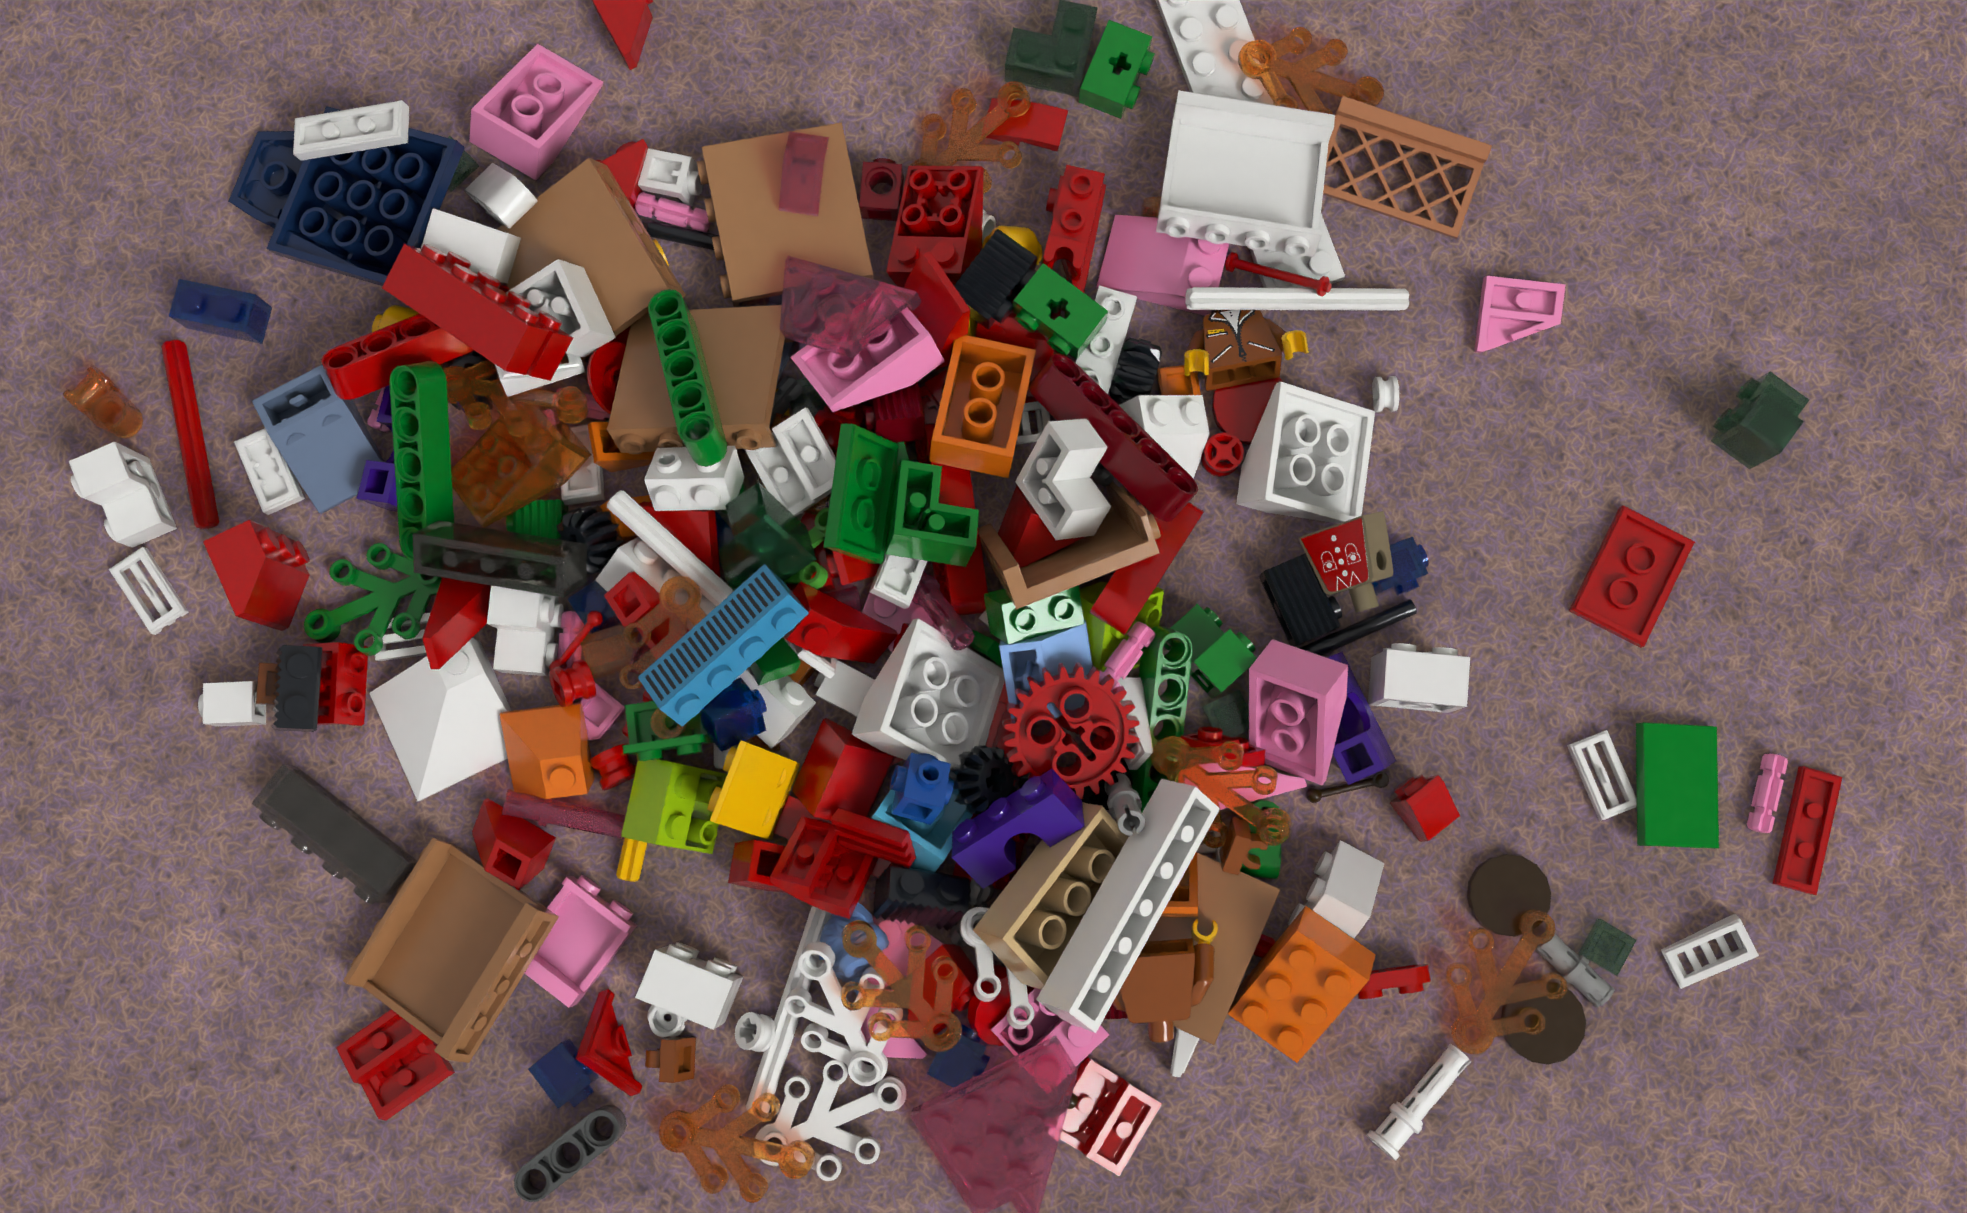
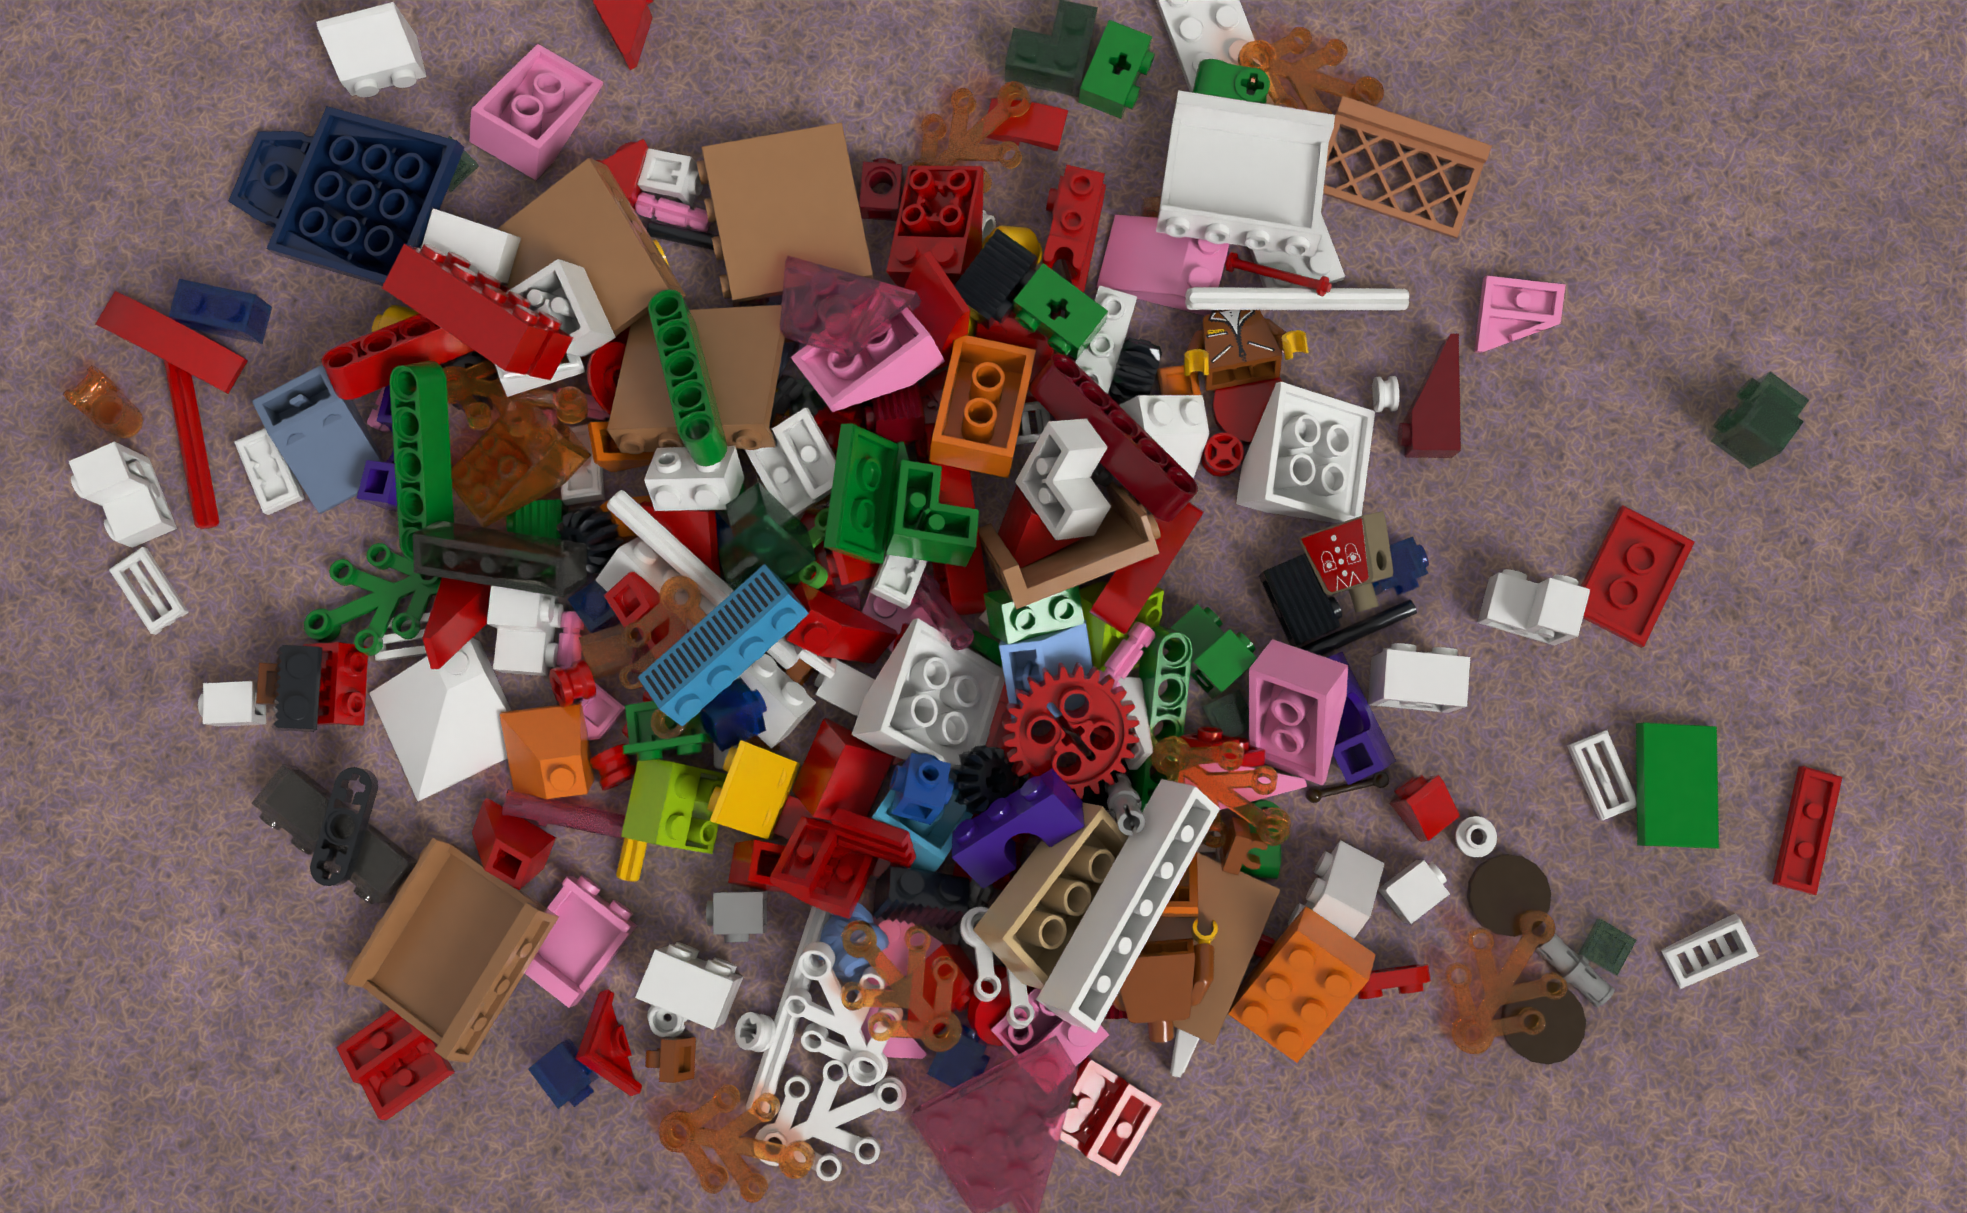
red slope [203,520,310,631] -> none
white tile [293,100,409,161] -> none
white beam [464,163,538,229] -> none
dark grey beam [514,1105,627,1202] -> none
red hinge [549,610,603,669] -> none
green slope [750,637,801,686] -> none
clear pink slope [779,132,829,216] -> none
white pin [1366,1044,1471,1161] -> none
bright pink axle [1747,753,1788,833] -> none
none -> red slope [95,291,248,394]
none -> black beam [310,767,378,886]
none -> white slope [316,2,426,97]
none -> light grey brick [706,891,767,942]
none -> green piece [1192,59,1270,104]
none -> white brick [1378,860,1450,924]
none -> dark red slope [1397,334,1461,458]
none -> white plate [1455,816,1497,857]
none -> white brick [1477,569,1590,646]

